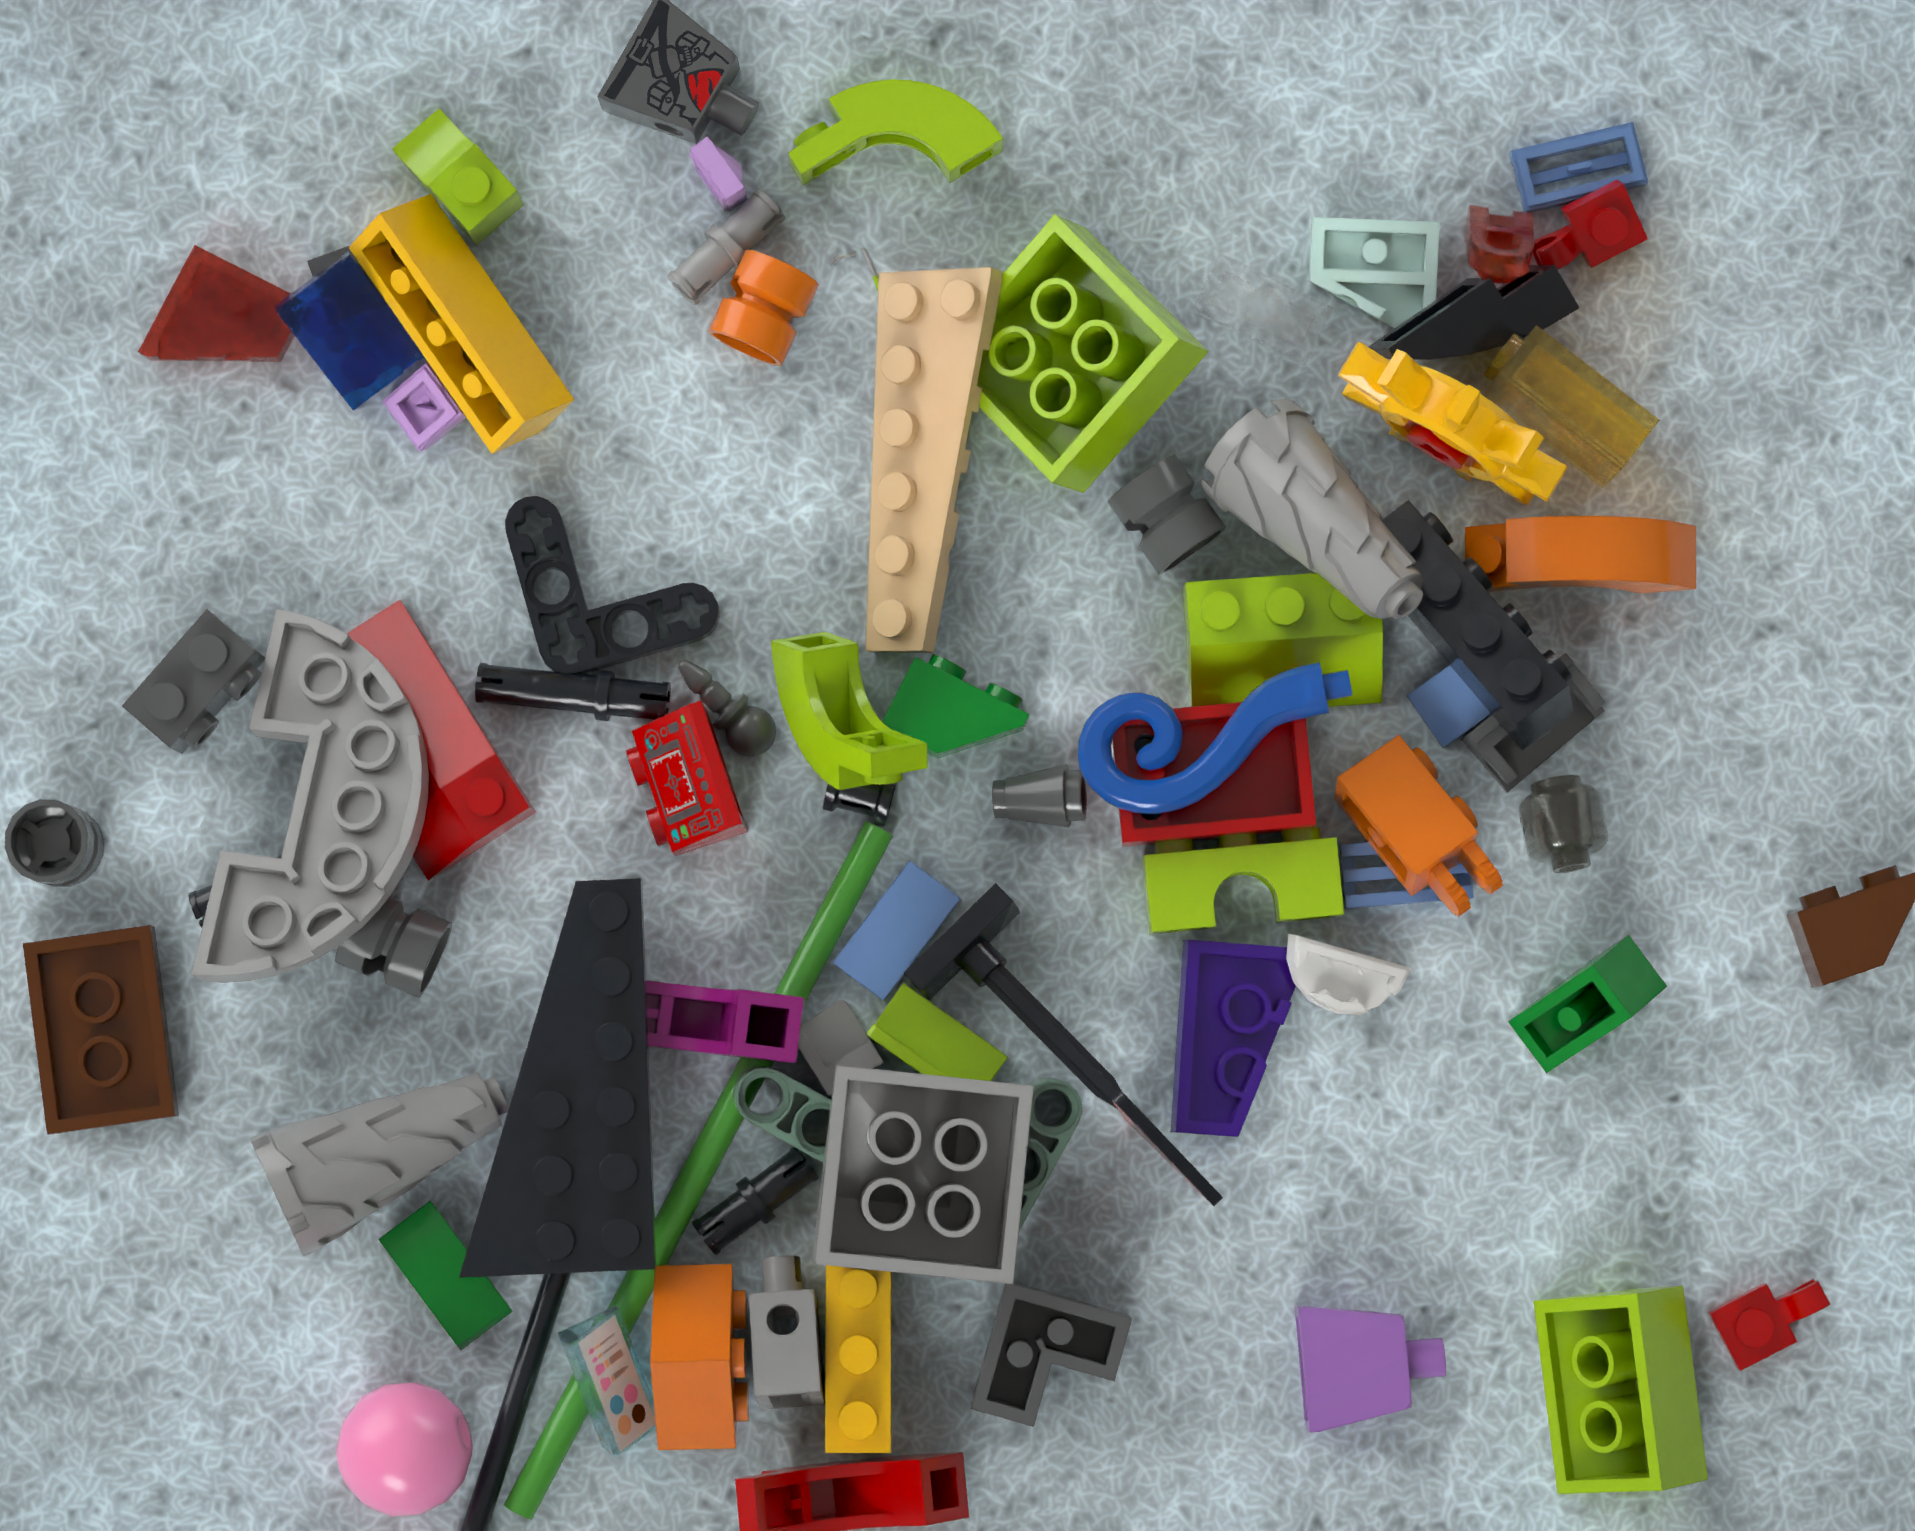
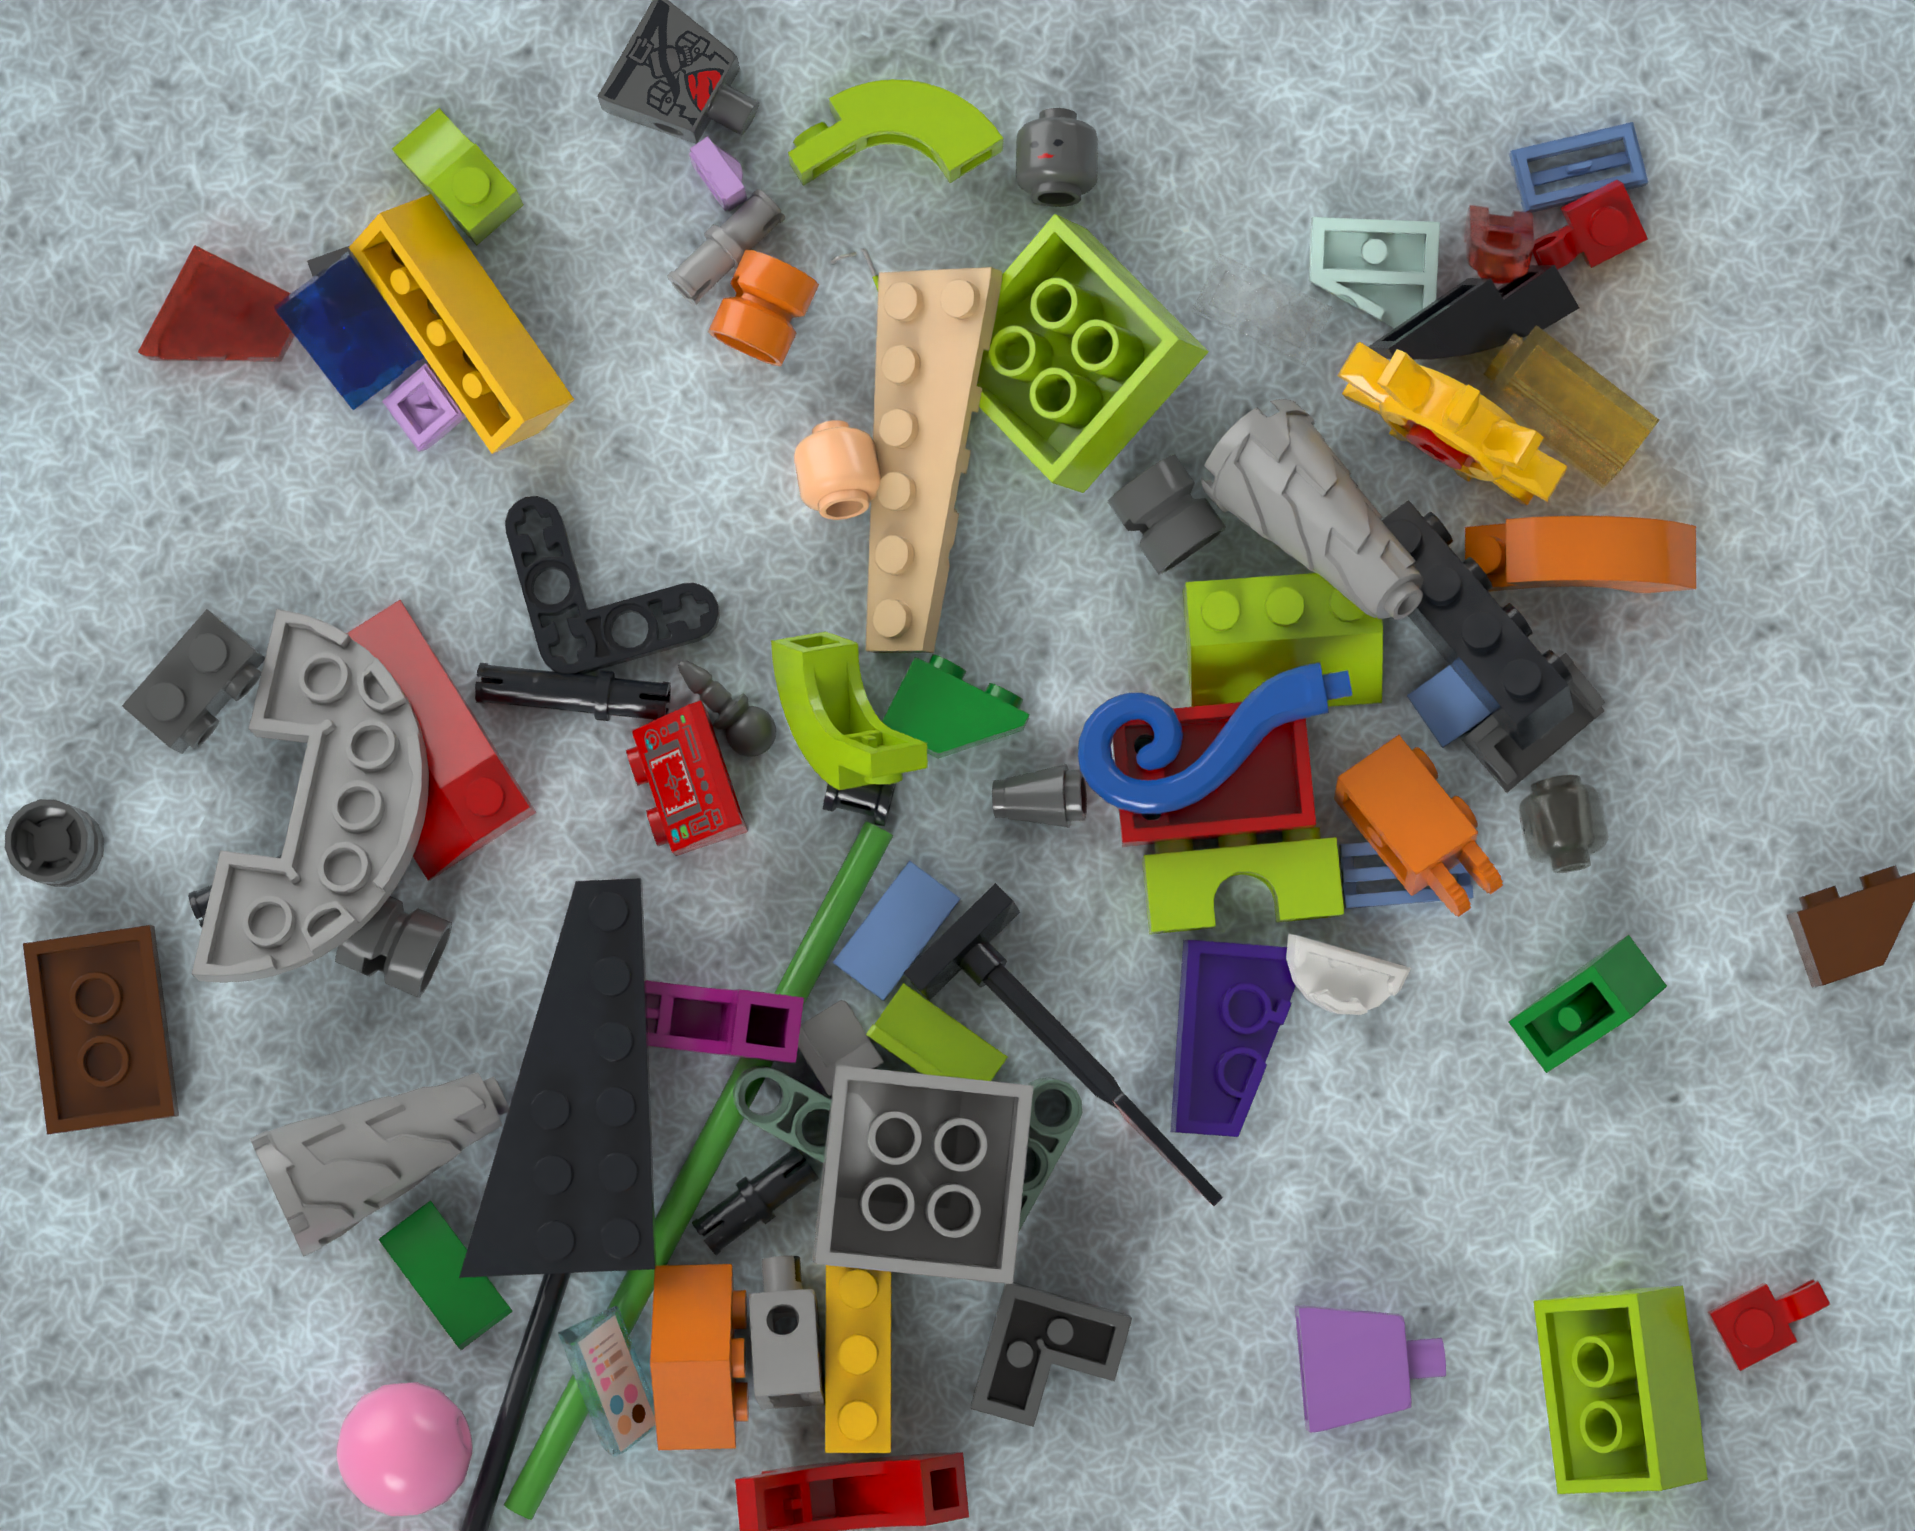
none -> light nougat head [794,420,881,520]
none -> dark grey head [1016,108,1098,207]

